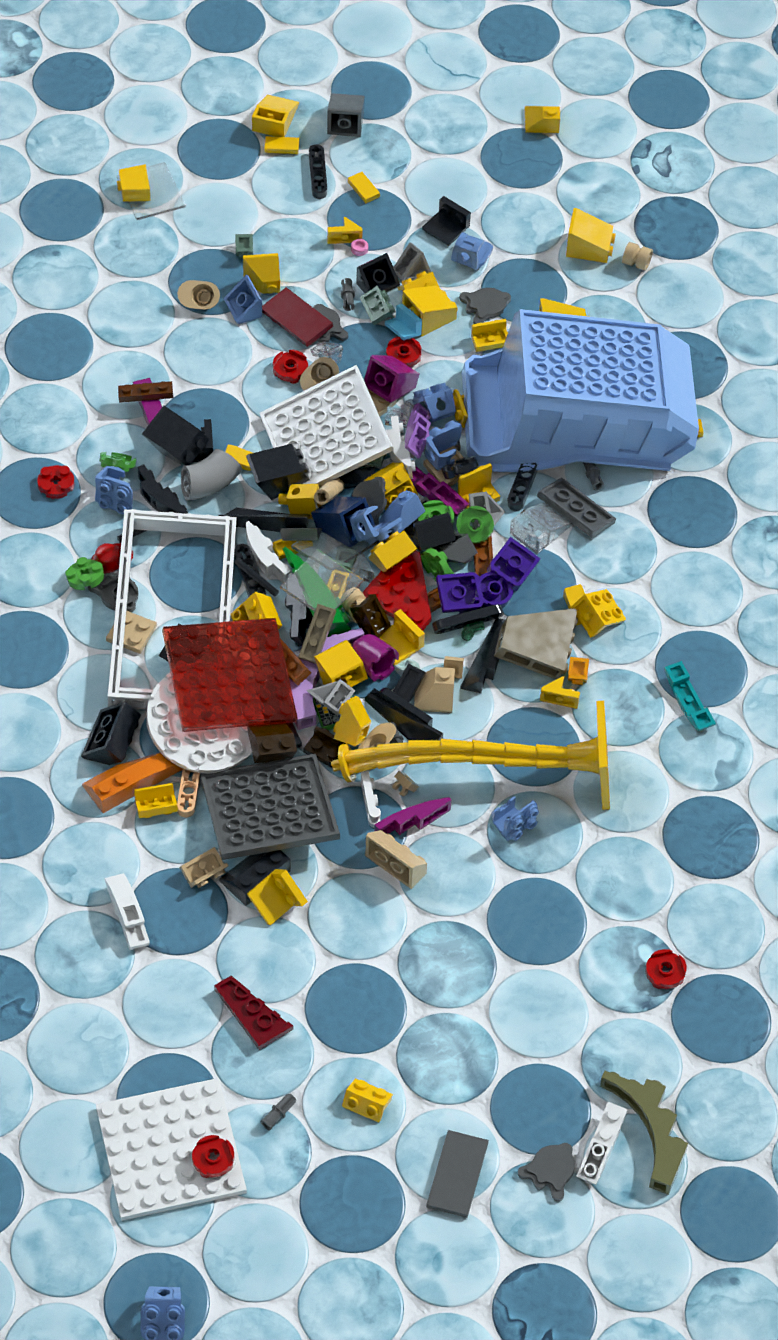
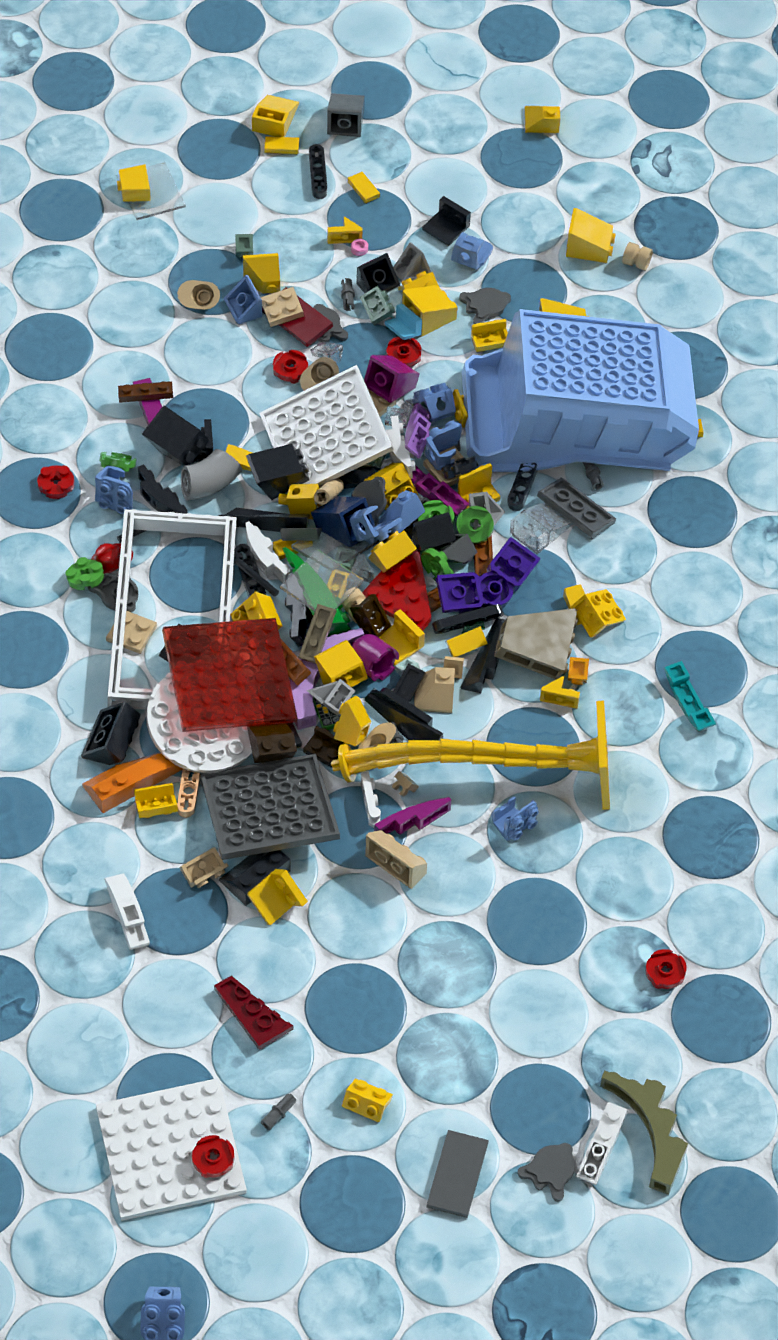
none -> tan plate [260,287,304,327]
none -> yellow slope [445,626,488,657]

